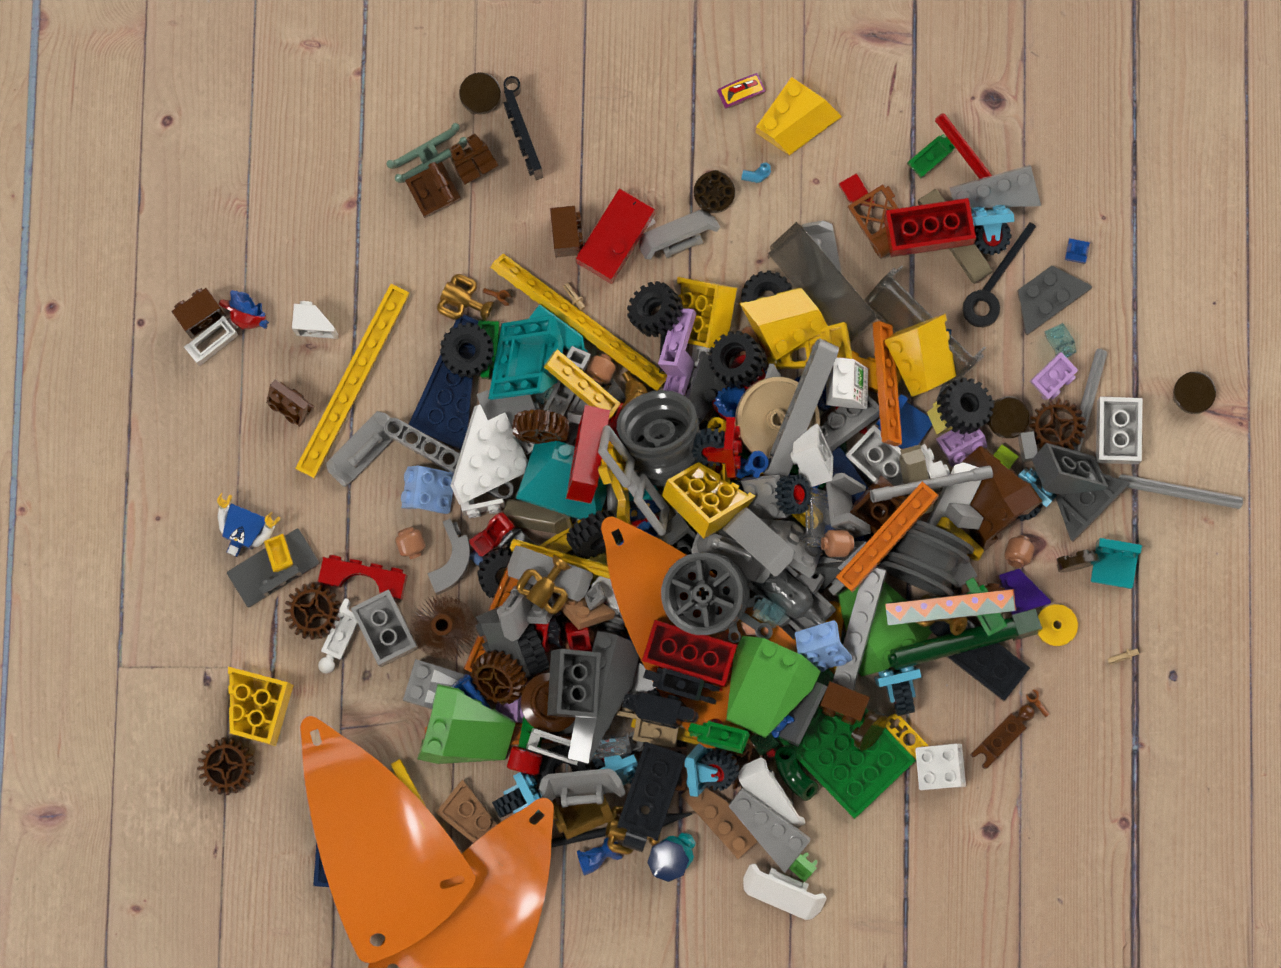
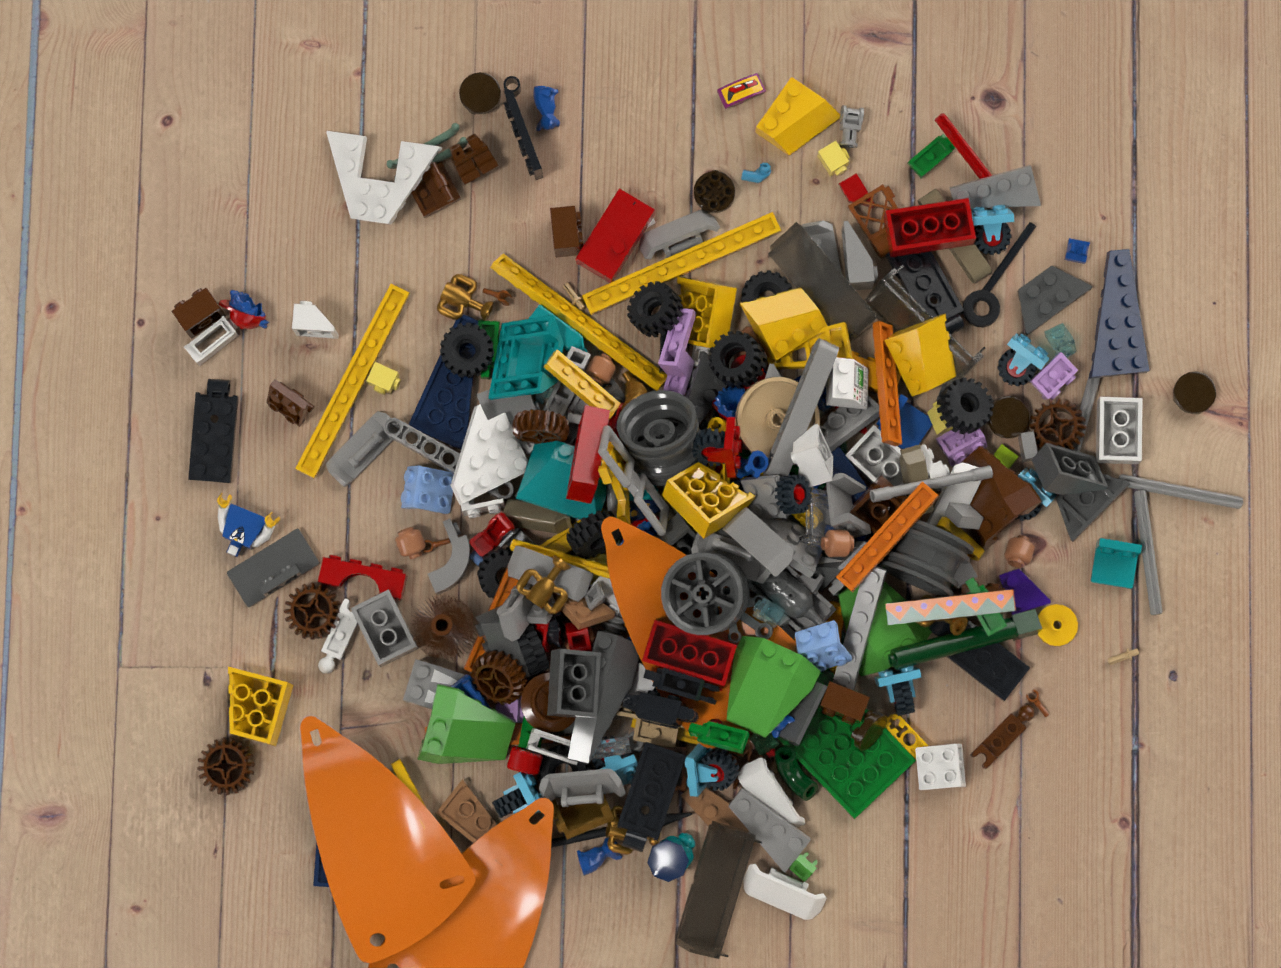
yellow tile [264,534,293,572] -> none
dark brown tile [1057,549,1100,572] -> none
none -> black hinge [188,379,238,483]
none -> white wing [326,131,442,225]
none -> light yellow brick [366,362,401,395]
none -> dark orange hand [423,538,451,554]
none -> blue animal [533,86,560,131]
none -> yellow plate [582,212,781,315]
none -> clear smoke piece [676,821,762,959]
none -> light yellow brick [817,141,850,177]
none -> light grey connector [839,105,864,148]
none -> light grey slope [842,221,878,291]
none -> black hinge [885,251,964,336]
none -> plate [997,333,1050,386]
none -> wing [1089,249,1150,379]
none -> light grey axle [1134,490,1163,615]

